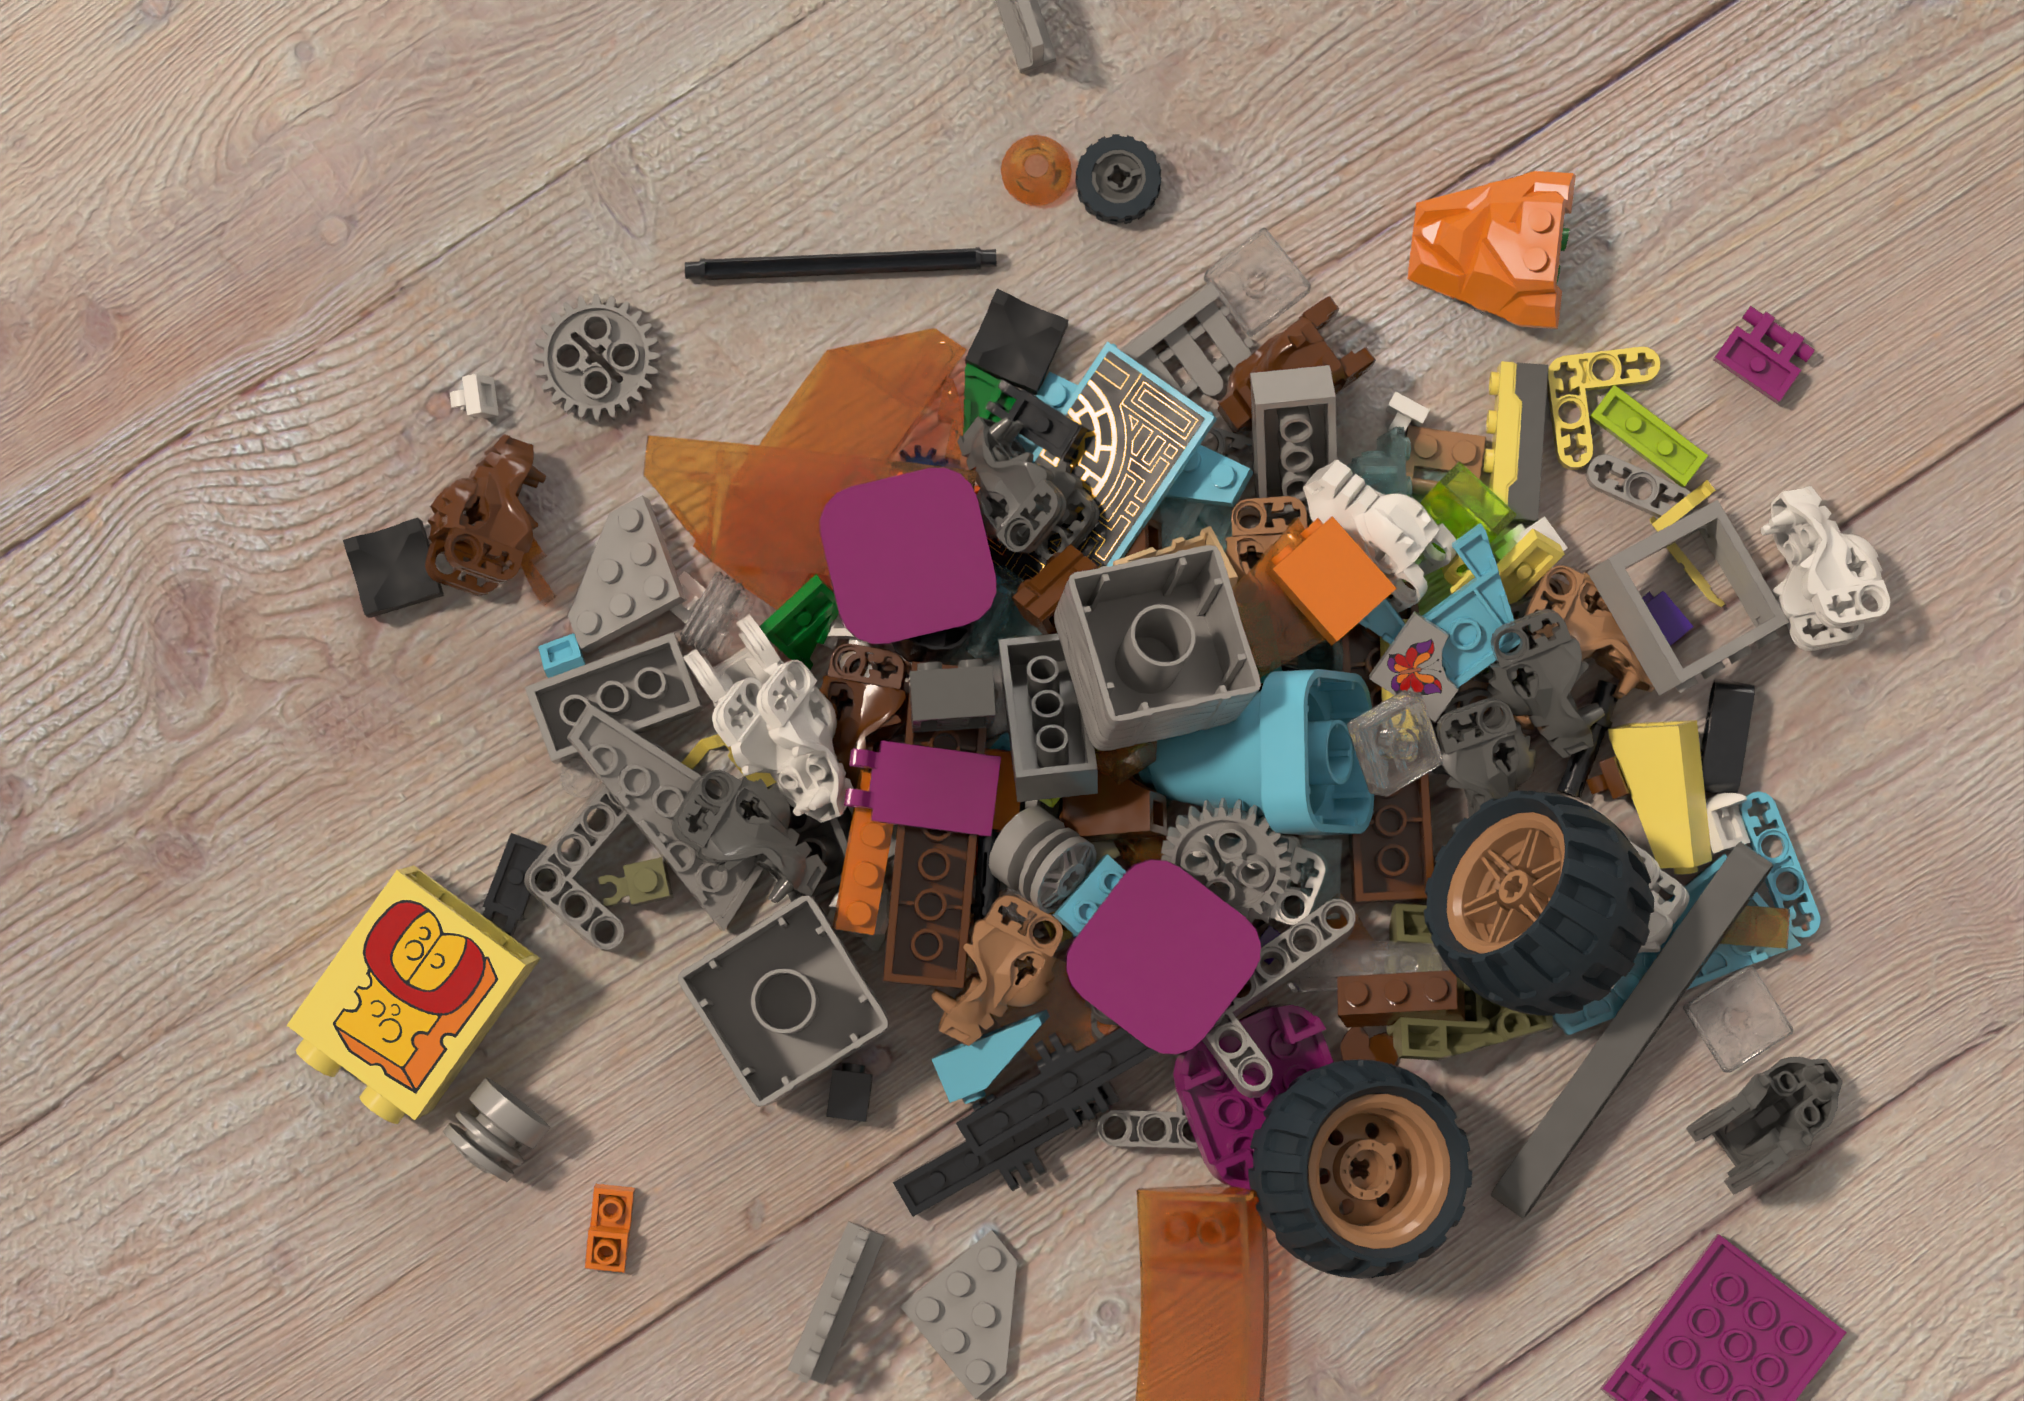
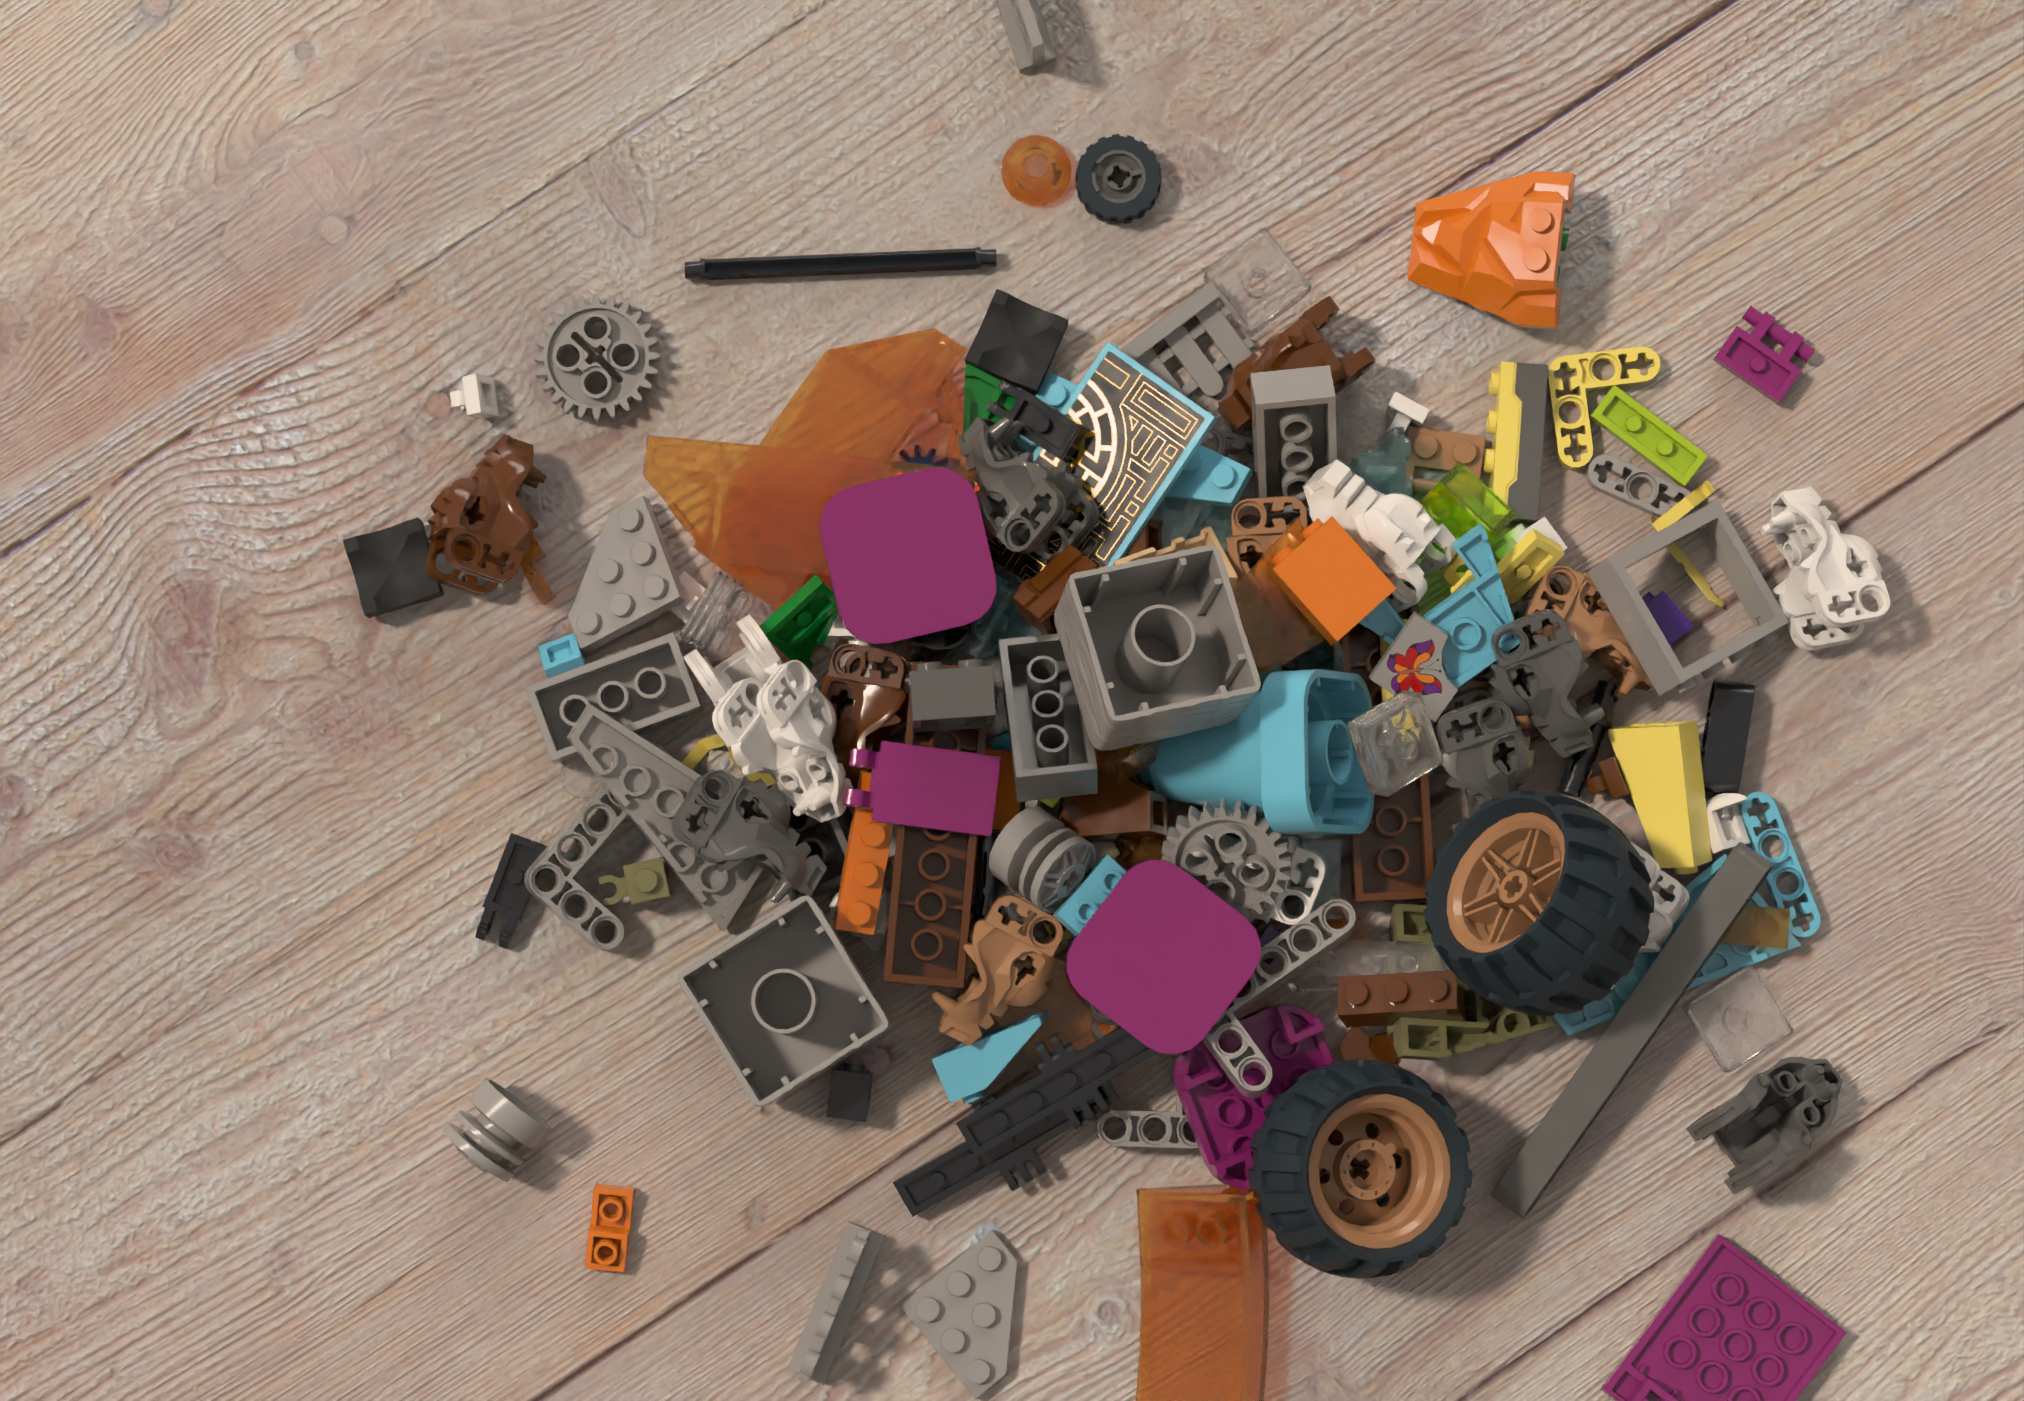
brick [286,865,541,1124] -> none

